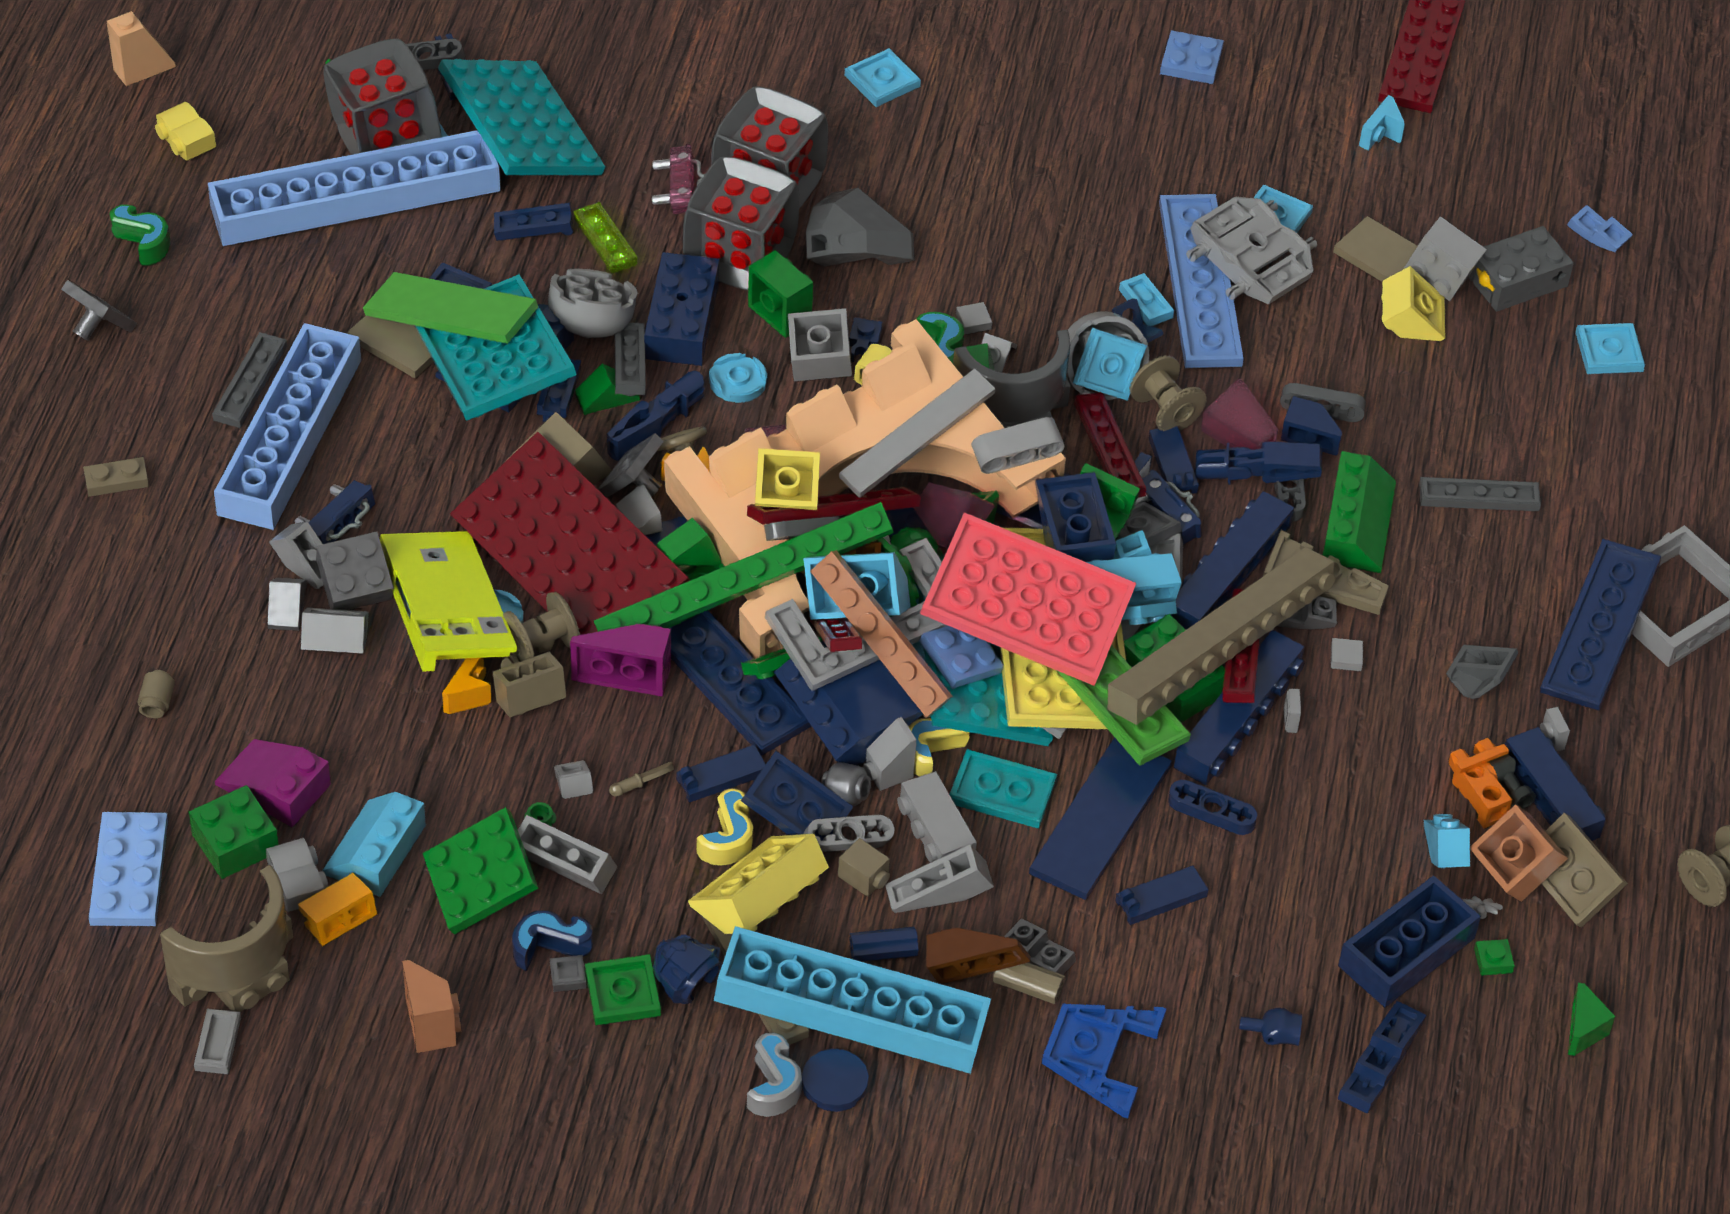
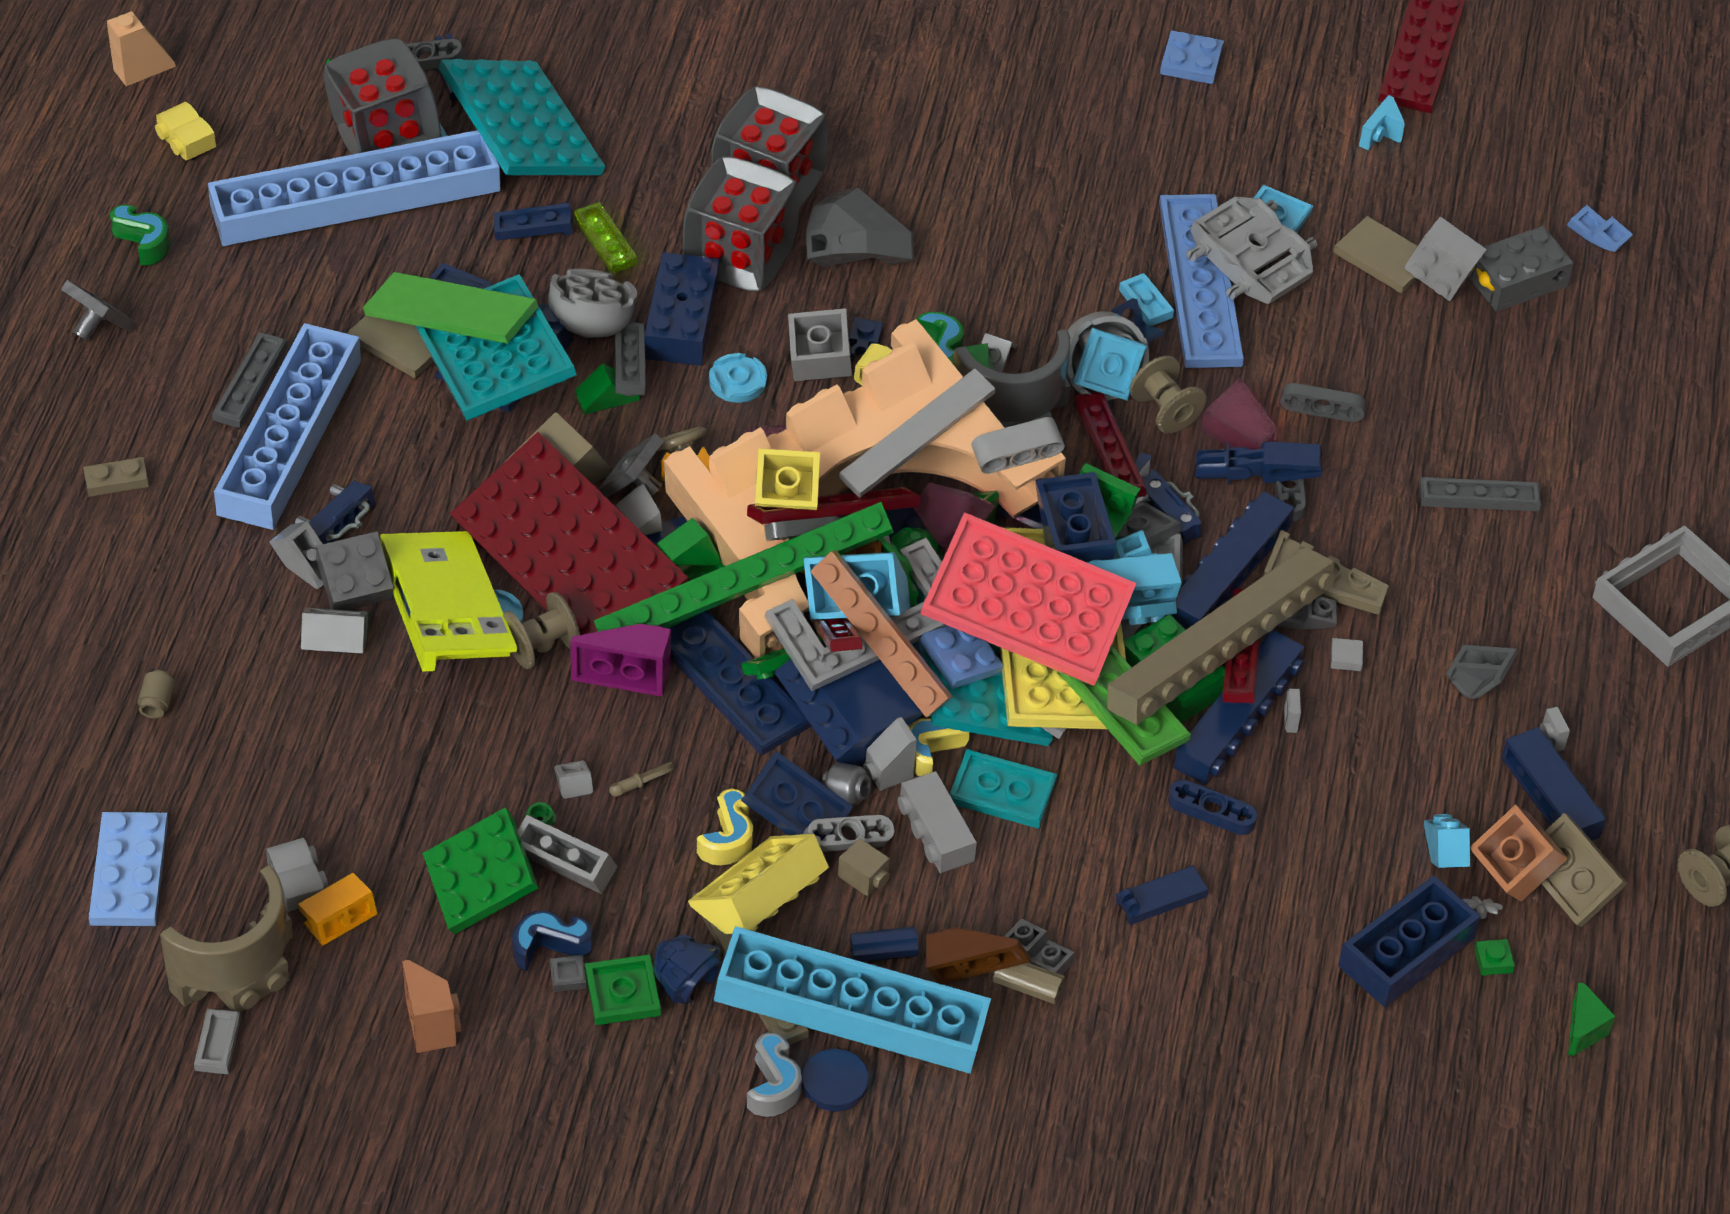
green brick [189,785,278,879] -> none
magenta slope [215,739,331,828] -> none
slope [268,578,307,631] -> none
medium azure slope [322,792,426,897] -> none
light orange slope [442,658,491,714] -> none
dark tan brick [493,652,566,717] -> none
dark blue hinge [537,359,581,422] -> none
dark blue arm [607,371,704,461] -> none
clear pink piece [652,144,705,214] -> none
dark blue hinge [676,744,765,803] -> none
green brick [748,250,813,338] -> none
medium azure tile [844,48,921,107] -> none
light grey slope [885,844,994,913] -> none
light grey tile [956,302,992,334] -> none
dark blue tile [1029,737,1172,900] -> none
blue wing [1042,1004,1166,1119] -> none
dark blue hinge [1148,426,1199,494] -> none
dark blue piece [1239,1008,1302,1046] -> none
dark blue slope [1281,396,1342,456] -> none
green slope [1323,451,1396,573] -> none
dark blue slope [1338,1001,1426,1114] -> none
light yellow slope [1381,266,1445,341] -> none
orange hips [1448,738,1536,829] -> none
dark blue tile [1540,539,1661,711] -> none
medium azure tile [1576,323,1645,374] -> none

